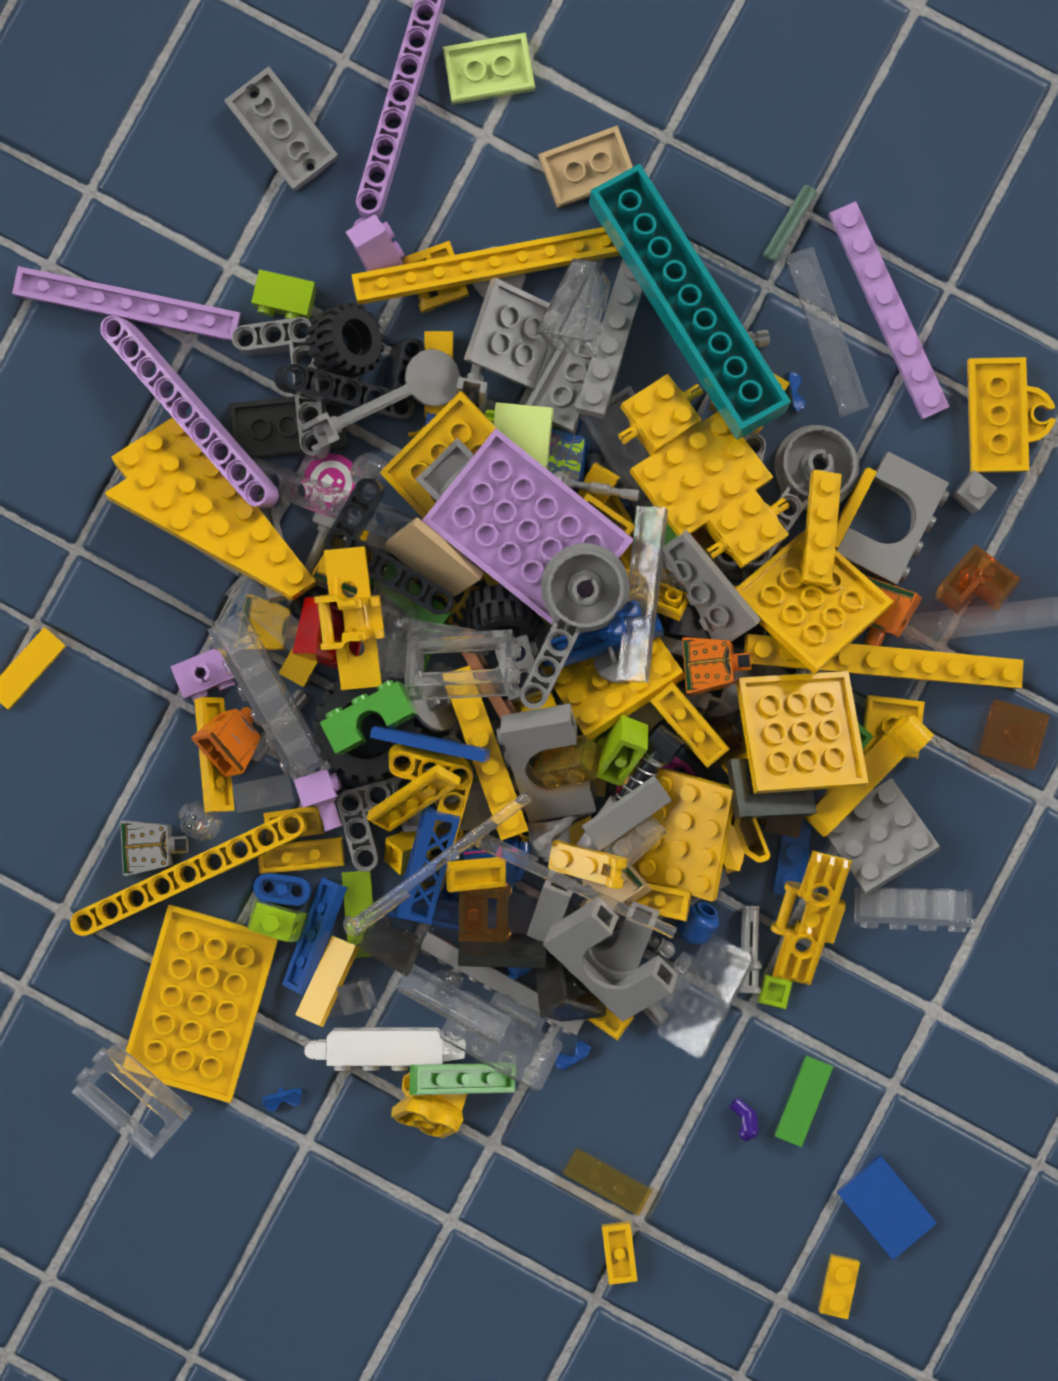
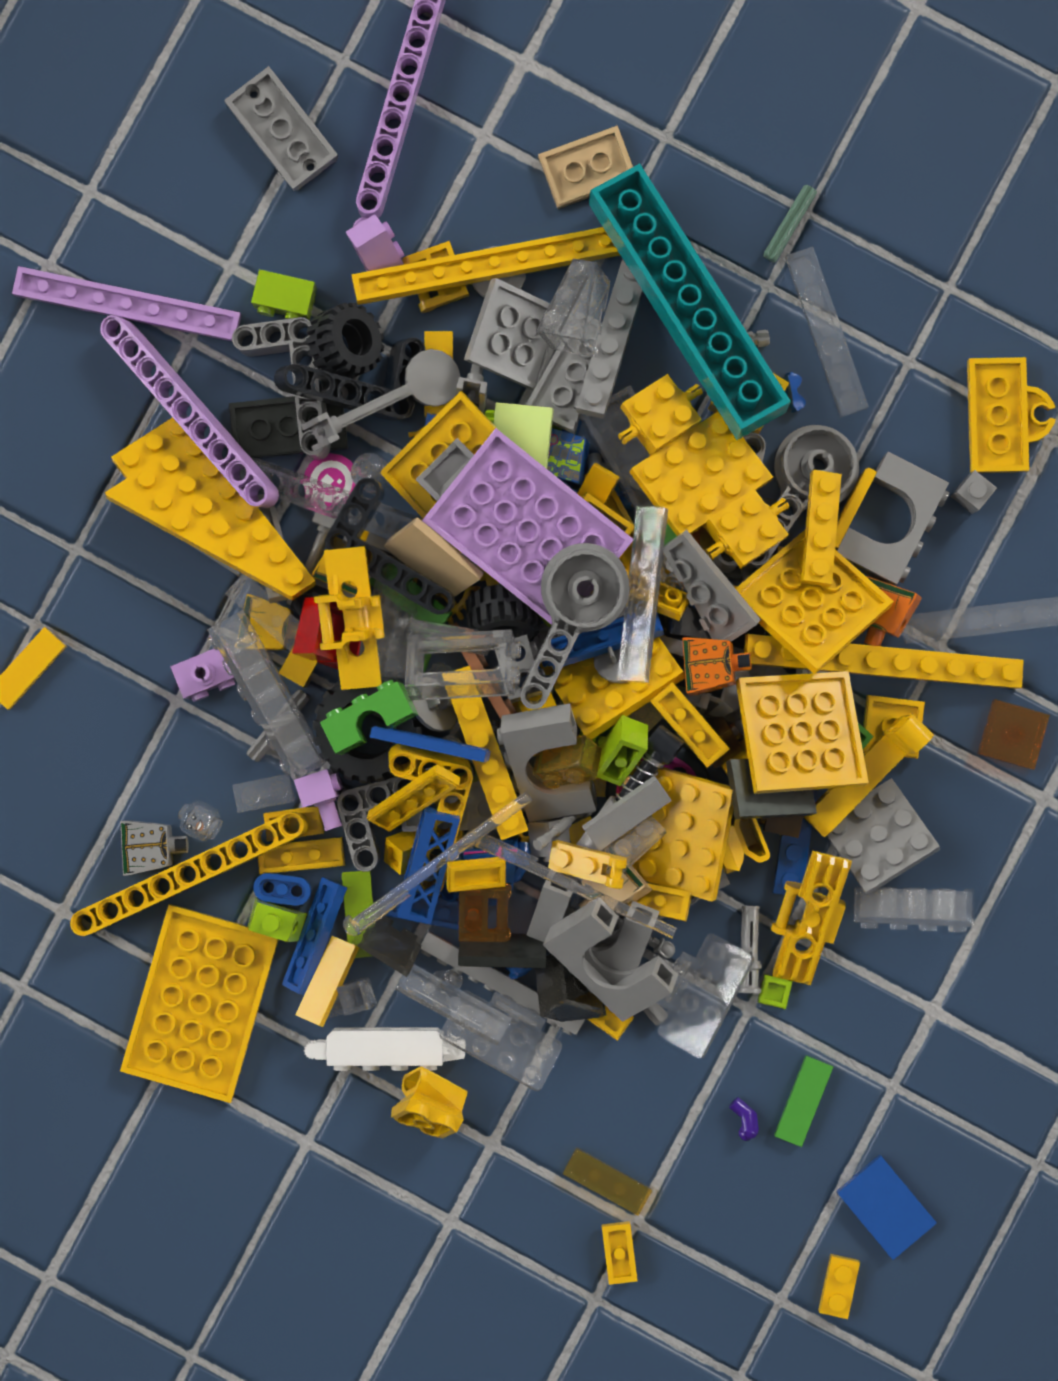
clear piece [72,1042,194,1160] -> none
orange torso [191,707,260,778] -> none
yellow plate [194,697,235,813] -> none
blue piece [262,1087,302,1112] -> none
bright green tile [409,1063,516,1095] -> none
yellowish green tile [442,33,535,105] -> none
light grey piece [553,471,640,502] -> none
blue piece [555,1040,591,1070] -> none
blue piece [607,600,641,636] -> none
blue head [677,901,719,945] -> none
lavender plate [829,201,950,420] -> none
clear orange brick [935,544,1021,614] -> none

